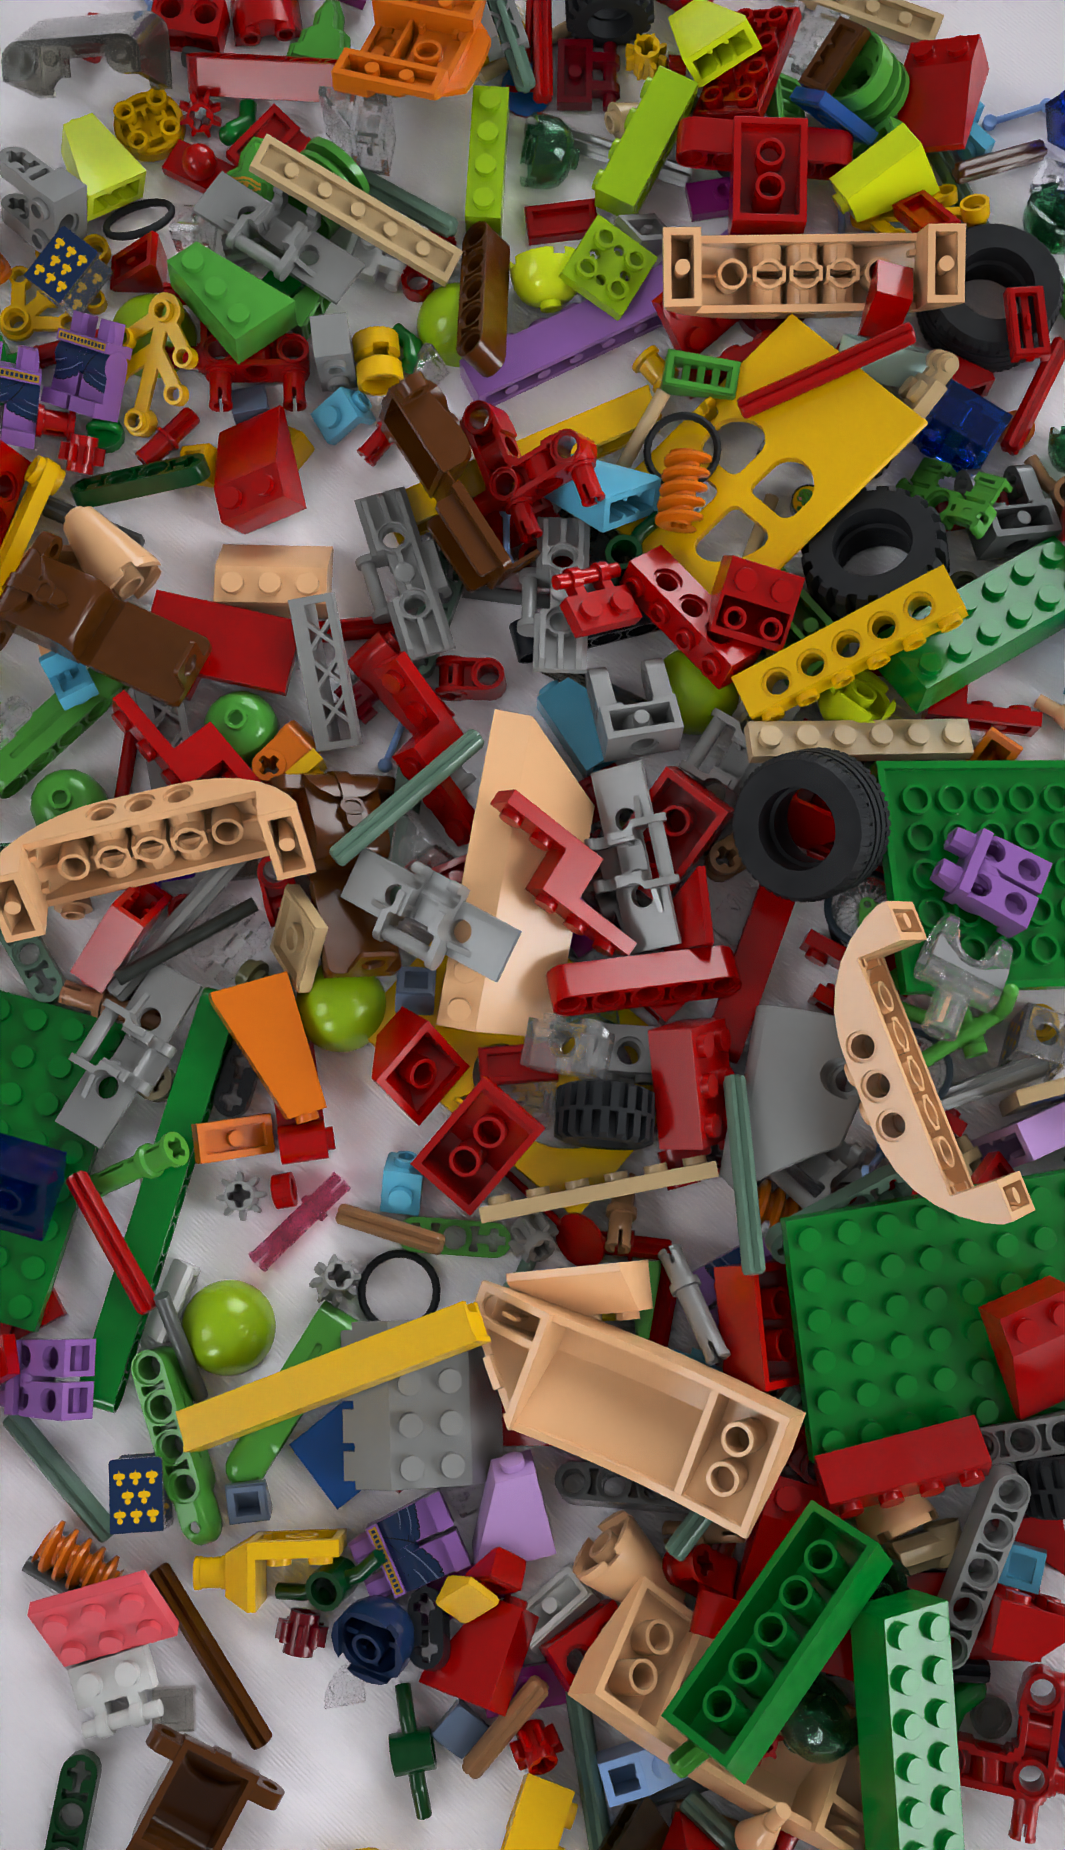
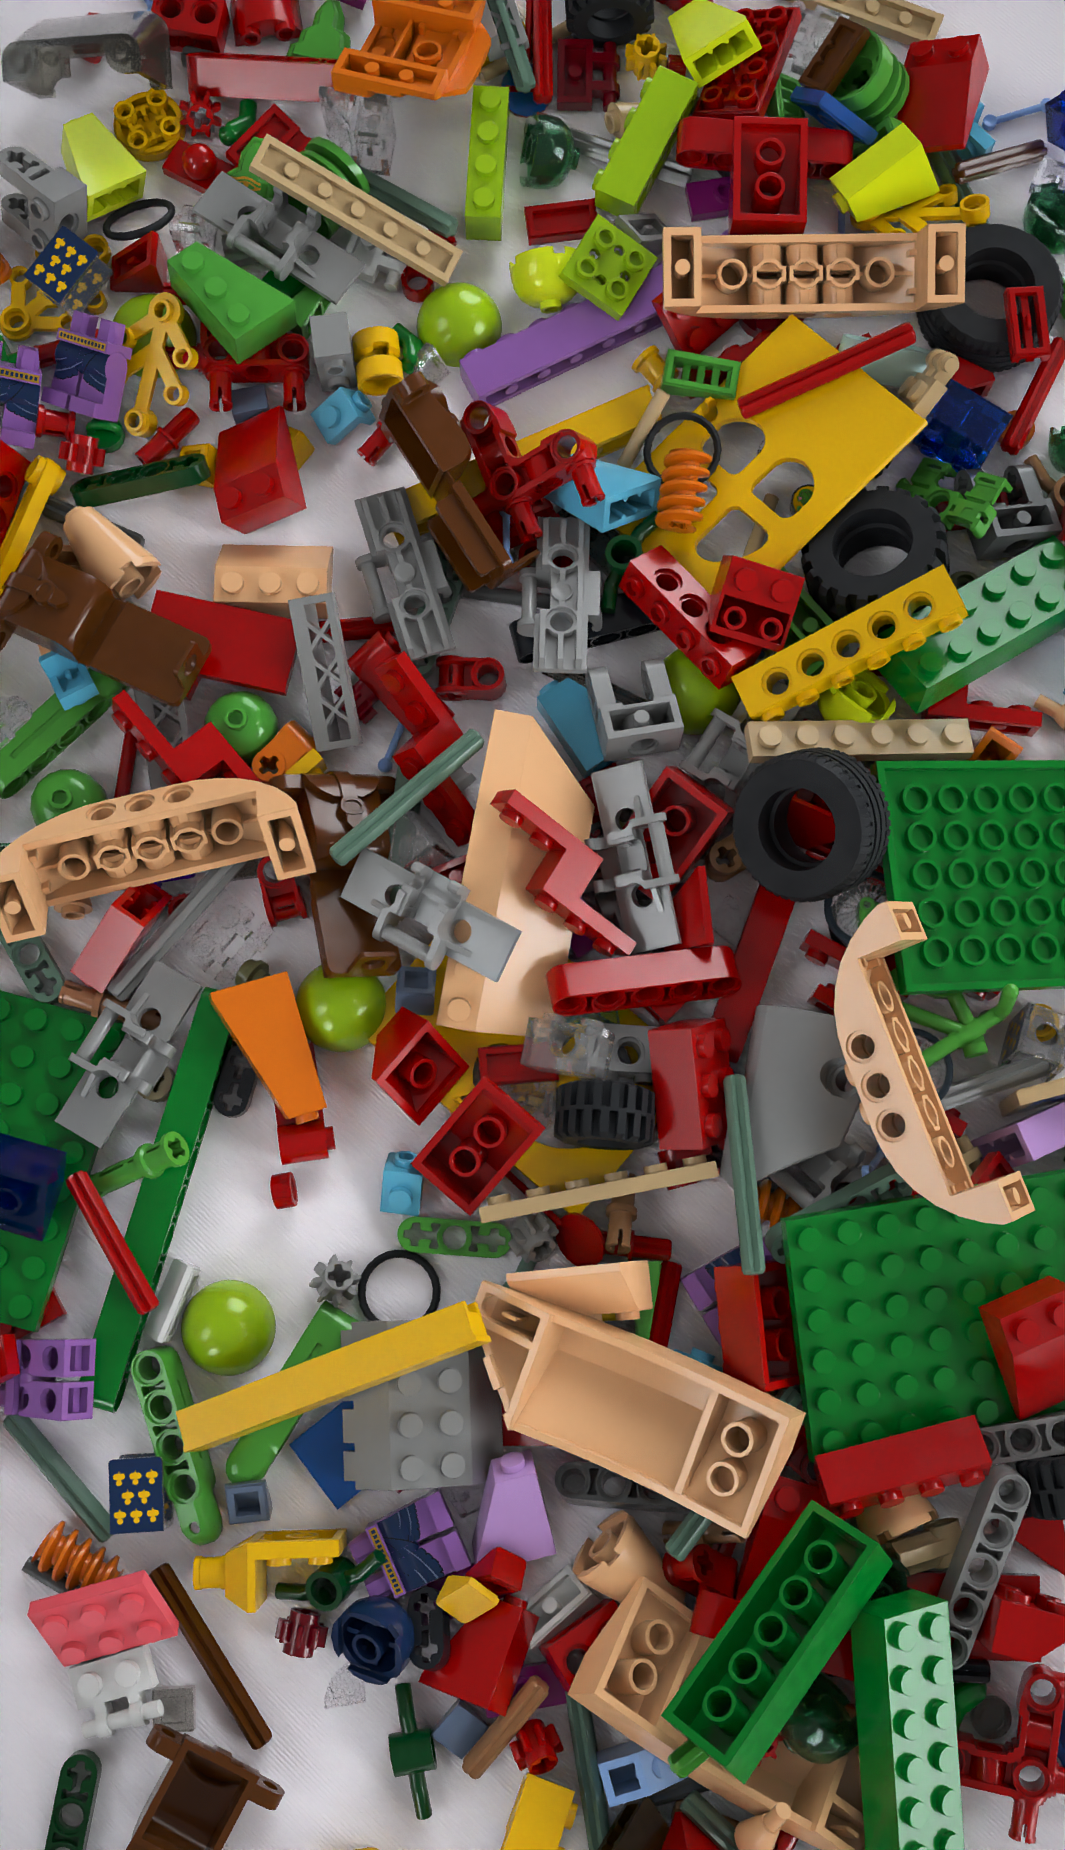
pearl dark grey bar [113,897,259,986] -> none
dark grey bar [153,1291,208,1402] -> none
orange plate [191,1113,275,1164] -> none
light grey gear [216,1171,268,1221] -> none
clear pink pin [248,1171,351,1272] -> none
tan tile [270,884,328,993] -> none
medium nougat axle [335,1204,446,1255] -> none
reddish brown beam [456,221,510,378] -> none
red plate [551,561,643,639] -> none
light grey pin [657,1244,731,1366] -> none
red slope [857,259,913,339] -> none
red tile [892,190,961,233] -> none
clear connector [913,912,1013,1041] -> none
medium lavender hips [930,827,1053,939] -> none
medium azure tile [998,1541,1047,1595] -> none

